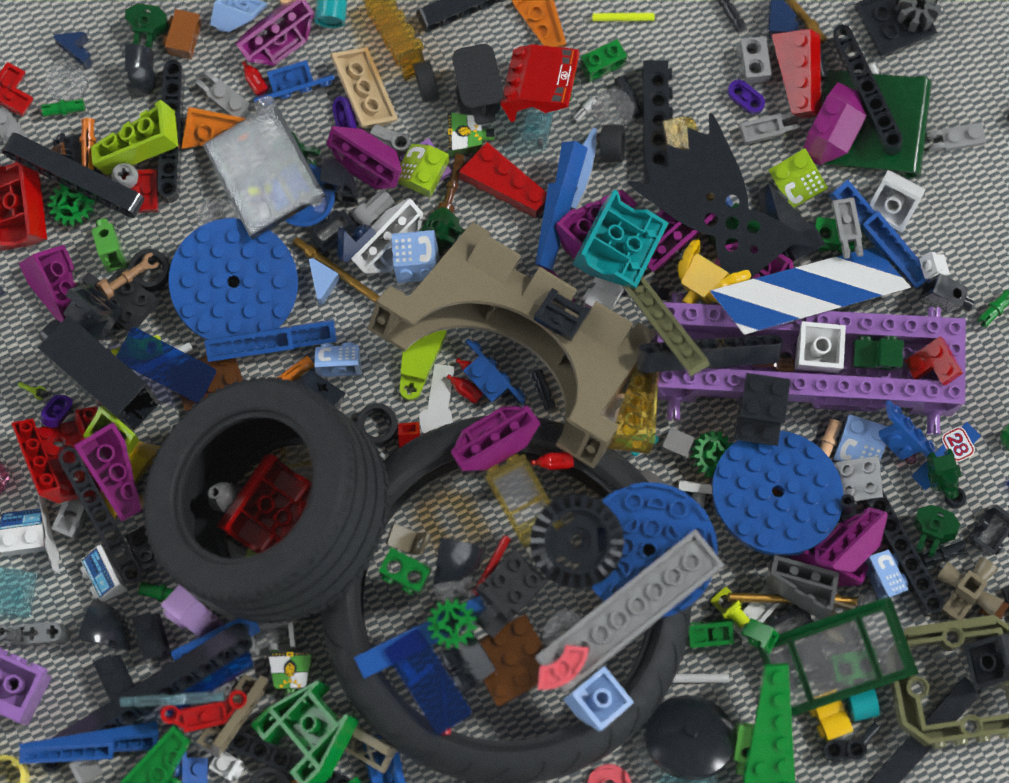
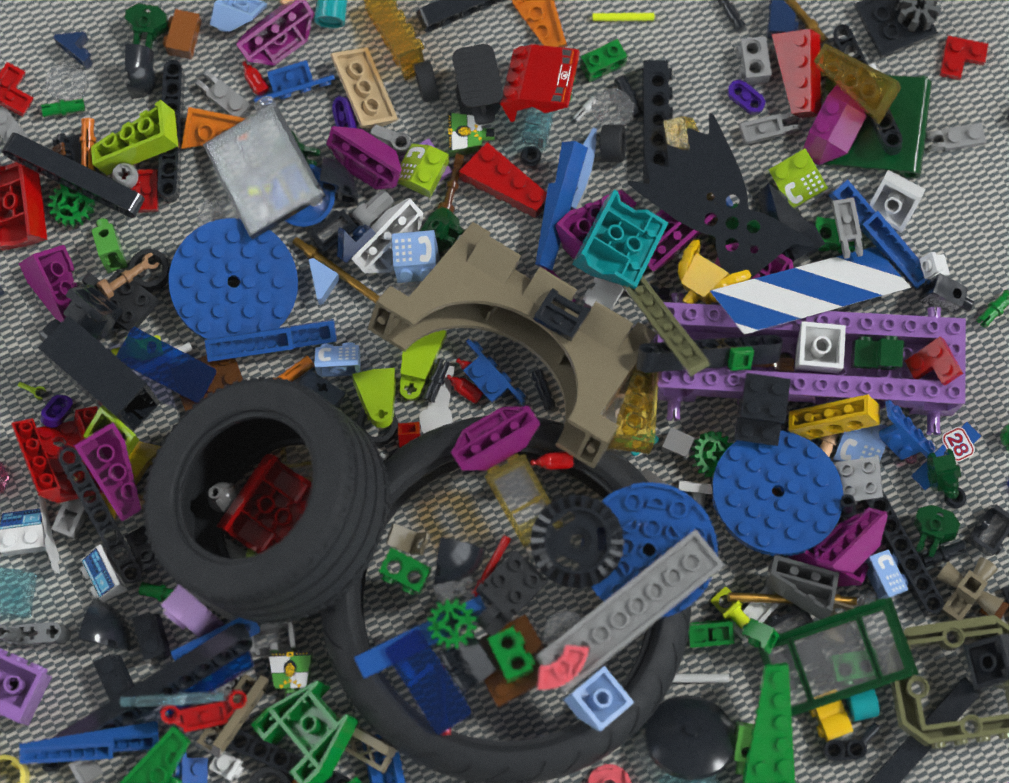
none -> lime piece [352,368,396,428]
none -> black pin [422,358,451,403]
none -> green brick [488,627,535,684]
none -> black plate [521,146,541,167]
none -> green tile [728,347,754,371]
none -> yellow brick [788,394,880,440]
none -> clear yellow wedge [814,43,901,124]
none -> red plate [939,35,989,80]

